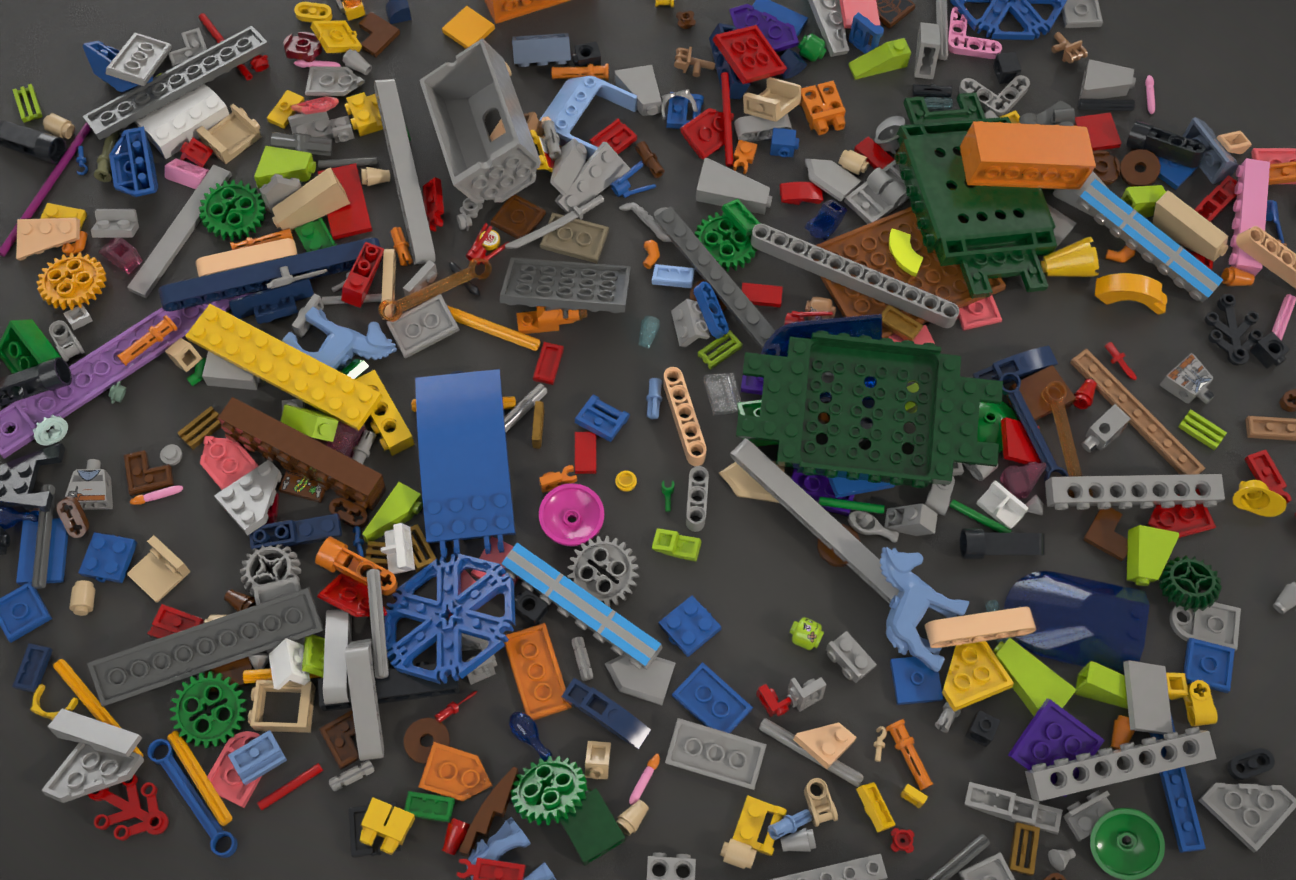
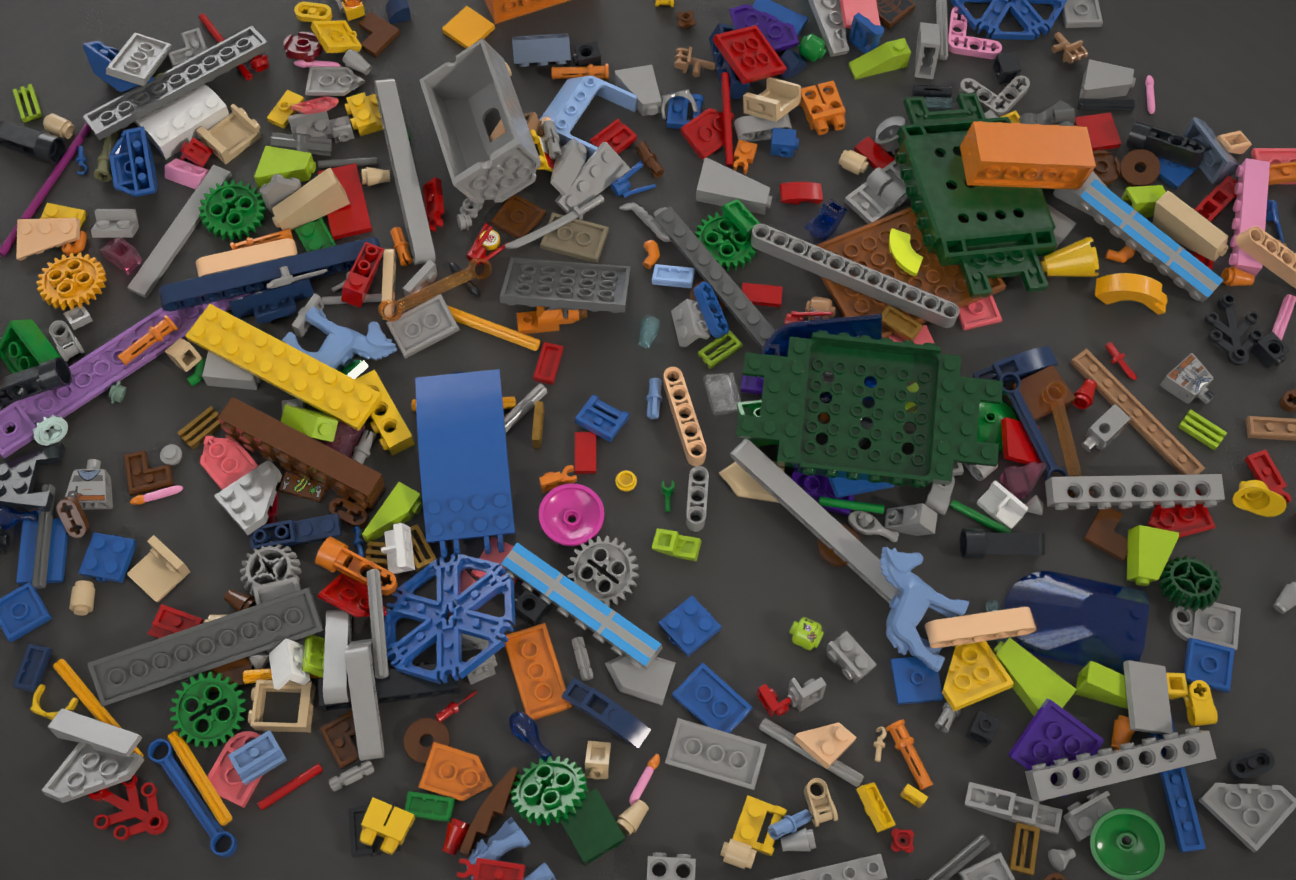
light grey tile [805,159,862,202] -> none

